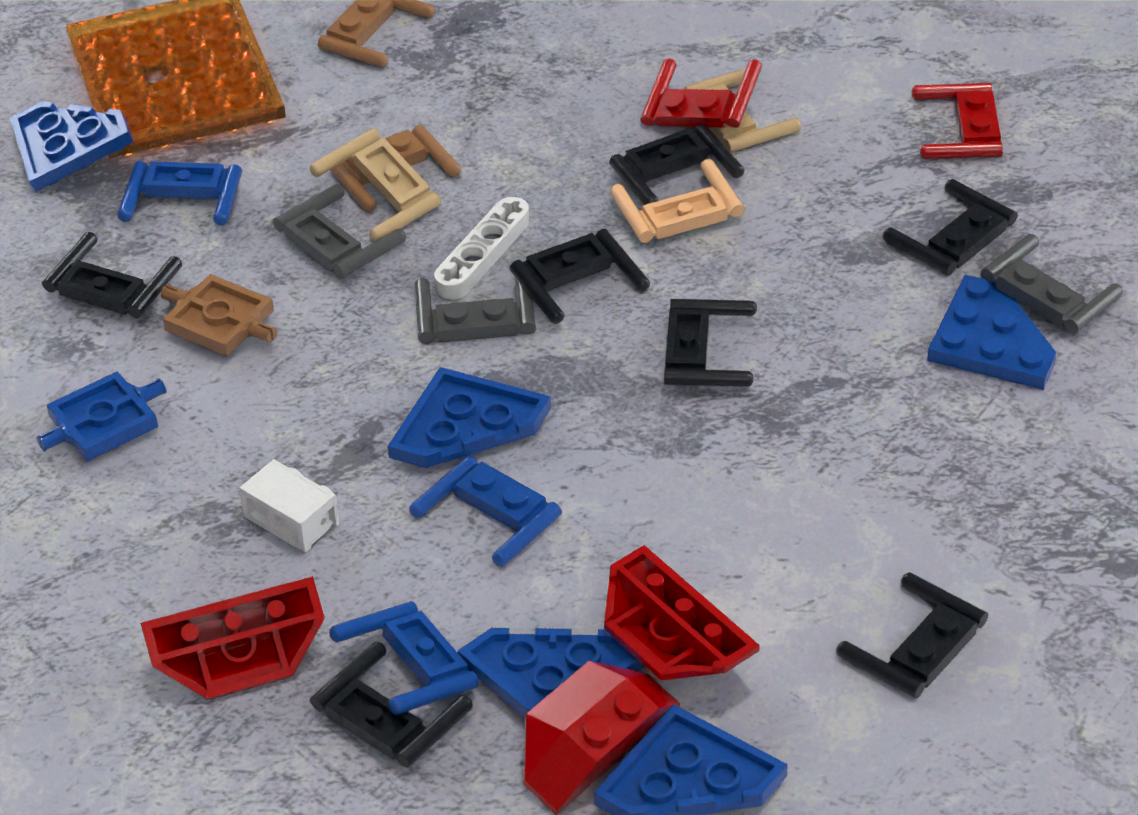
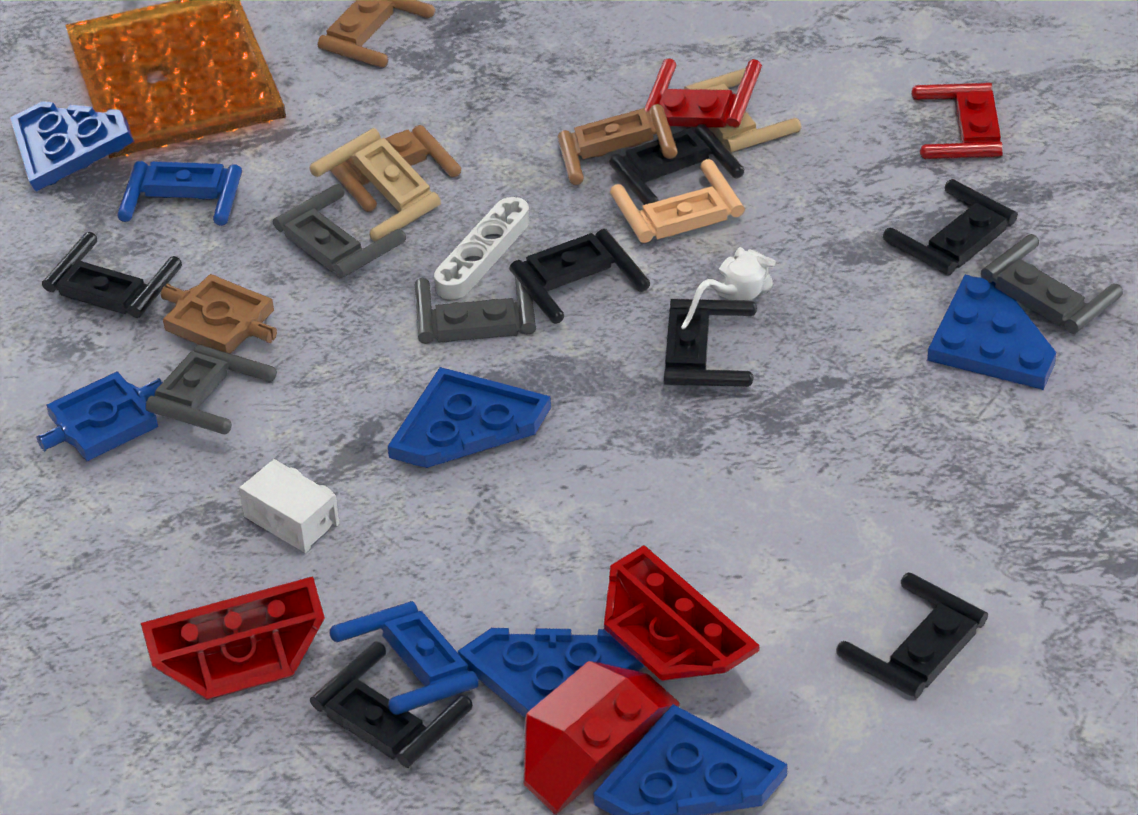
blue plate [409,455,562,567] -> none
none -> dark grey plate [146,344,277,435]
none -> medium nougat plate [557,104,678,185]
none -> white animal [681,247,776,329]

